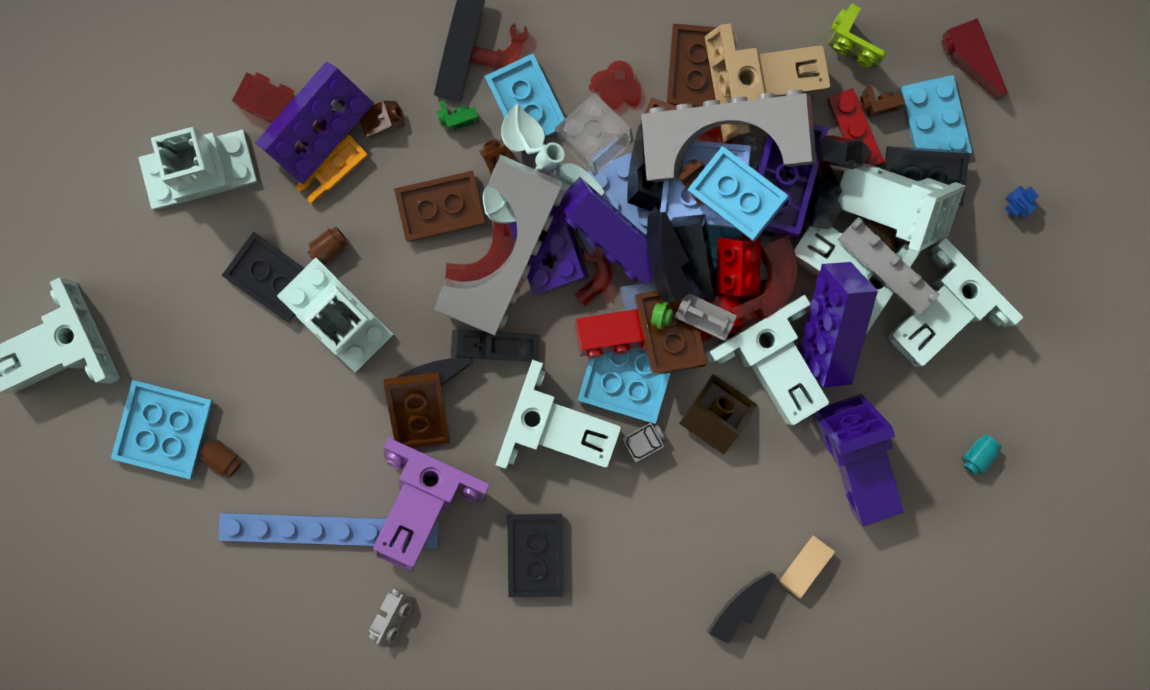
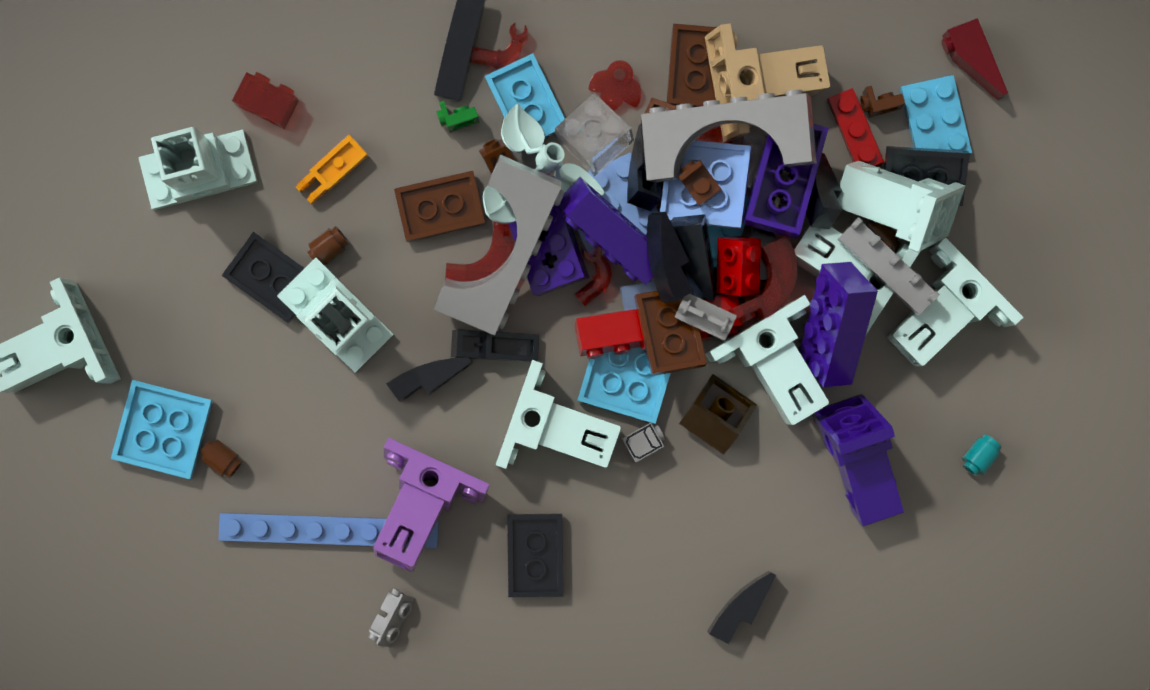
dark purple brick [255,61,374,184] -> none
reddish brown bracket [360,100,405,138] -> none
reddish brown plate [384,372,450,448] -> none
bright green plate [651,302,673,330] -> none
medium azure plate [688,146,789,242] -> none
tan slope [778,536,835,599] -> none
black slope [818,135,872,169] -> none
lime bracket [828,3,887,68] -> none
blue gear [1005,185,1039,219] -> none

